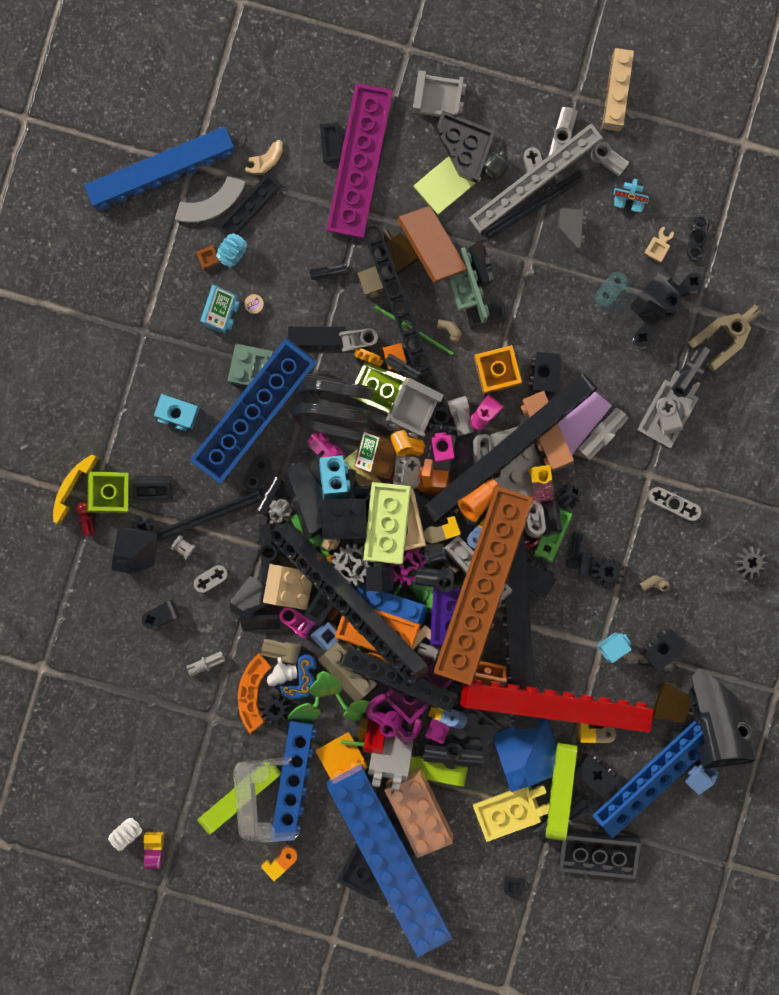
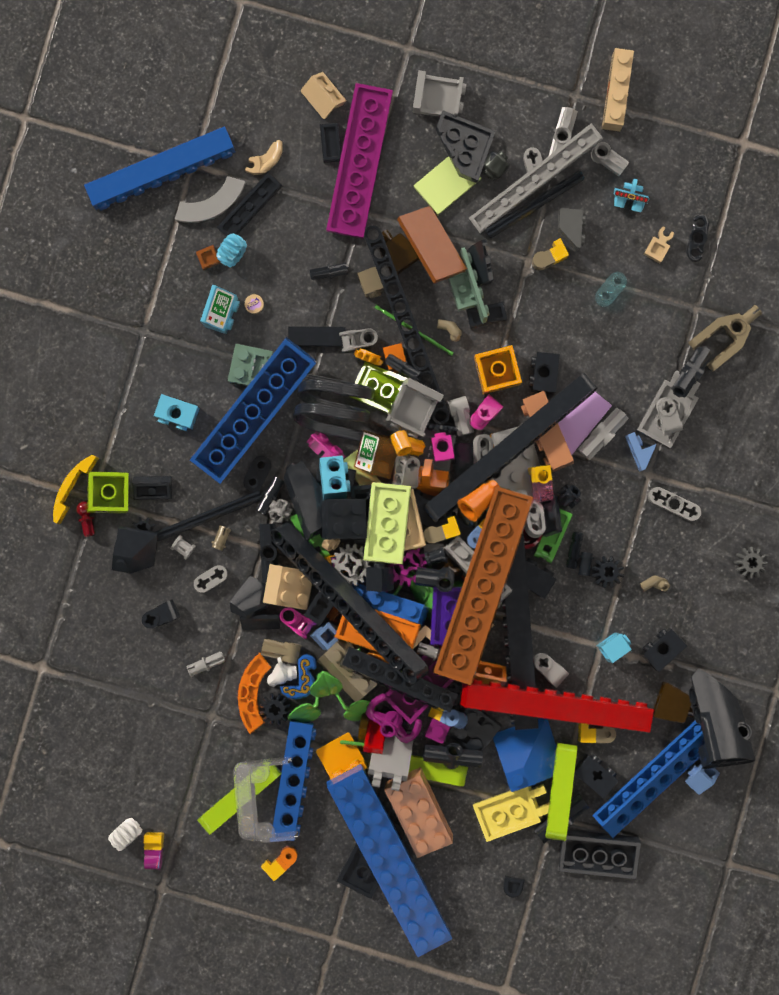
black piece [630,268,703,350] -> none
none -> dark tan pin [211,526,231,551]
none -> tan panel [301,72,346,119]
none -> leg [532,238,569,271]
none -> light grey piece [533,653,569,688]
none -> medium blue slope [625,432,656,472]

